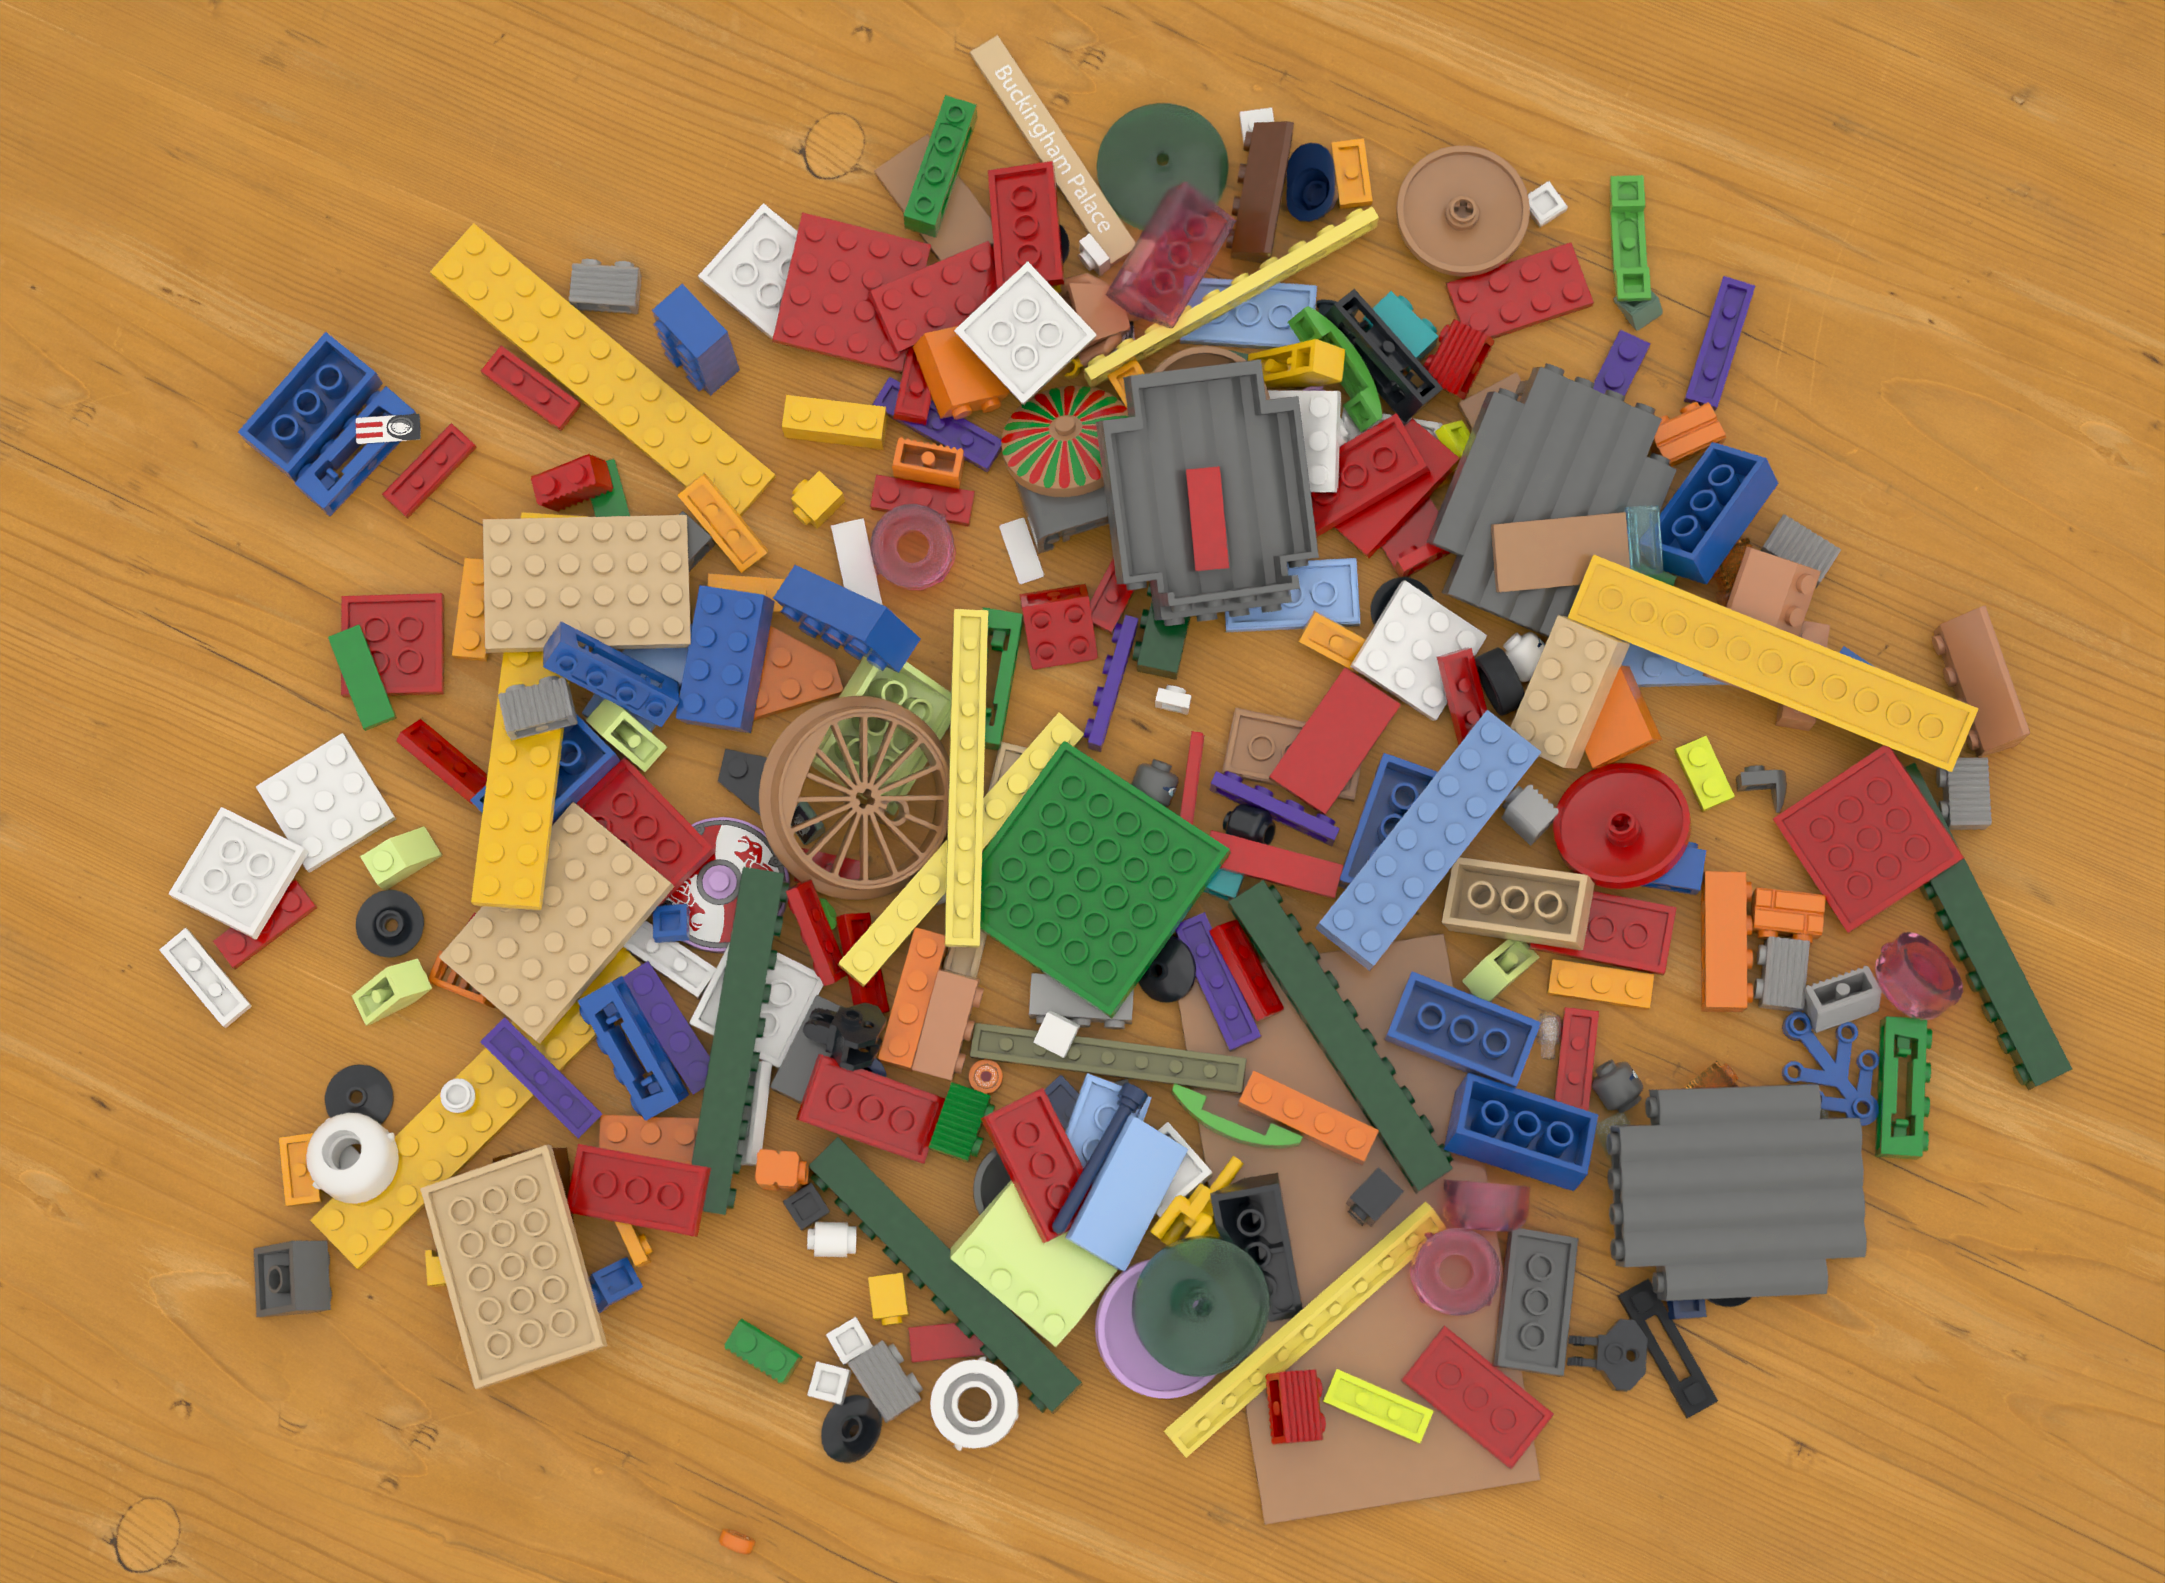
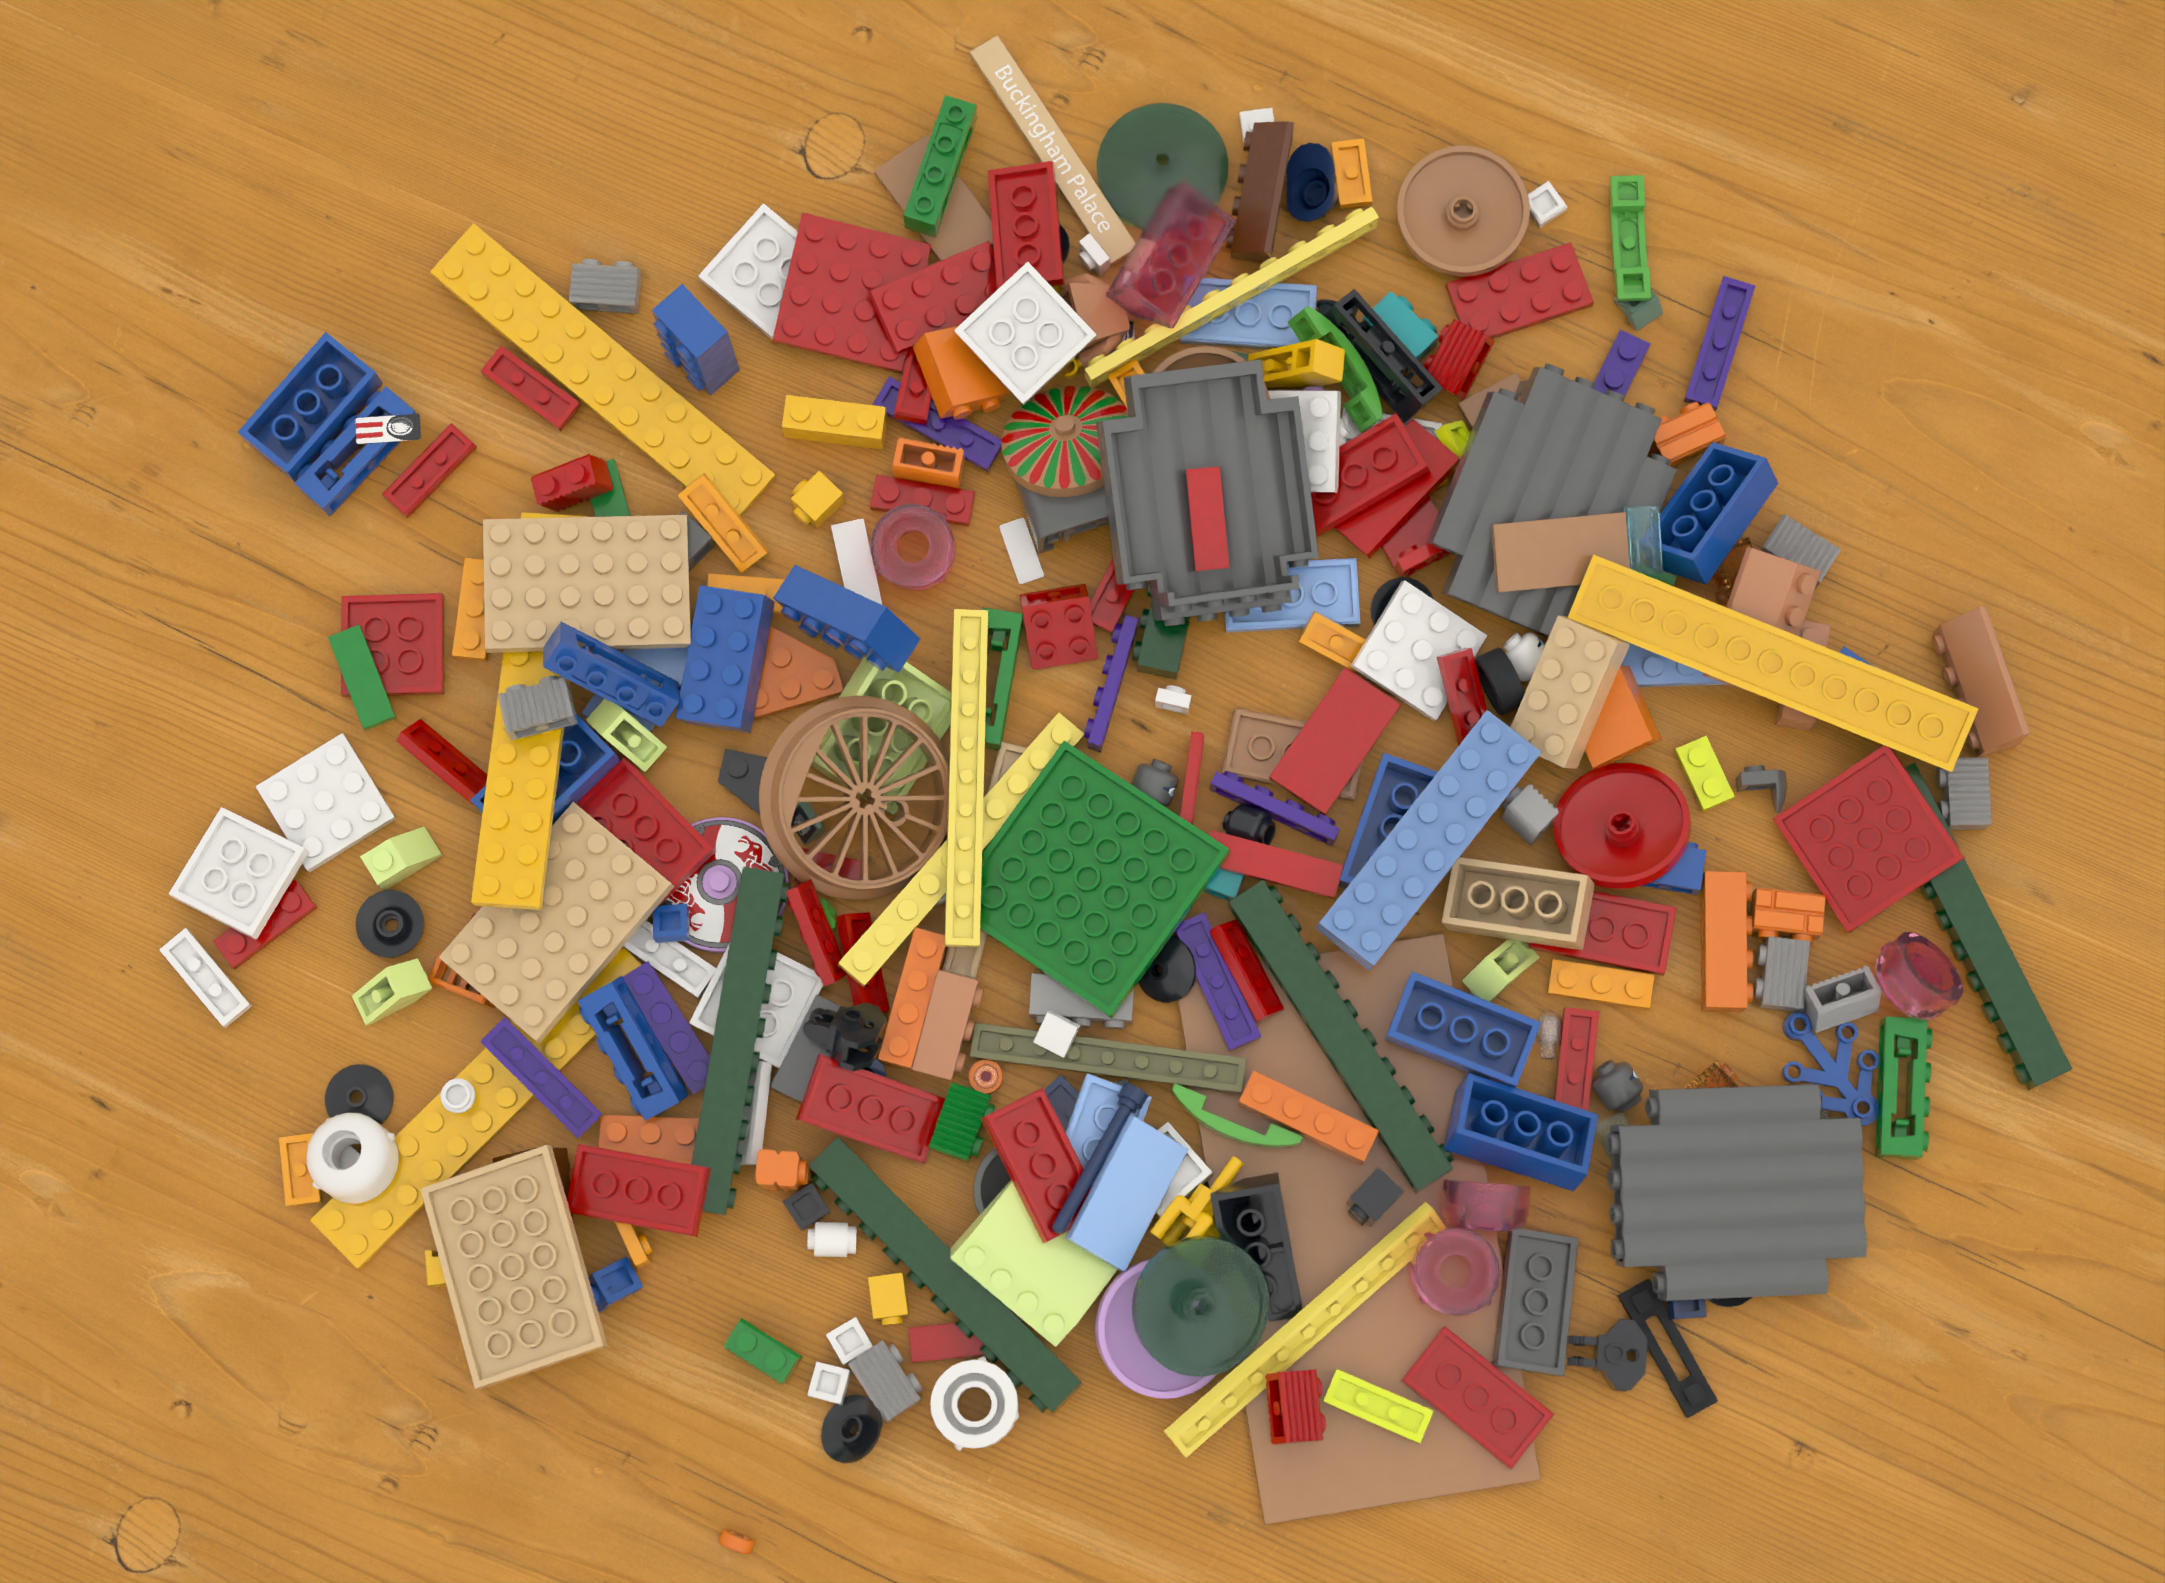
dark grey slope [253,1241,332,1317] -> none

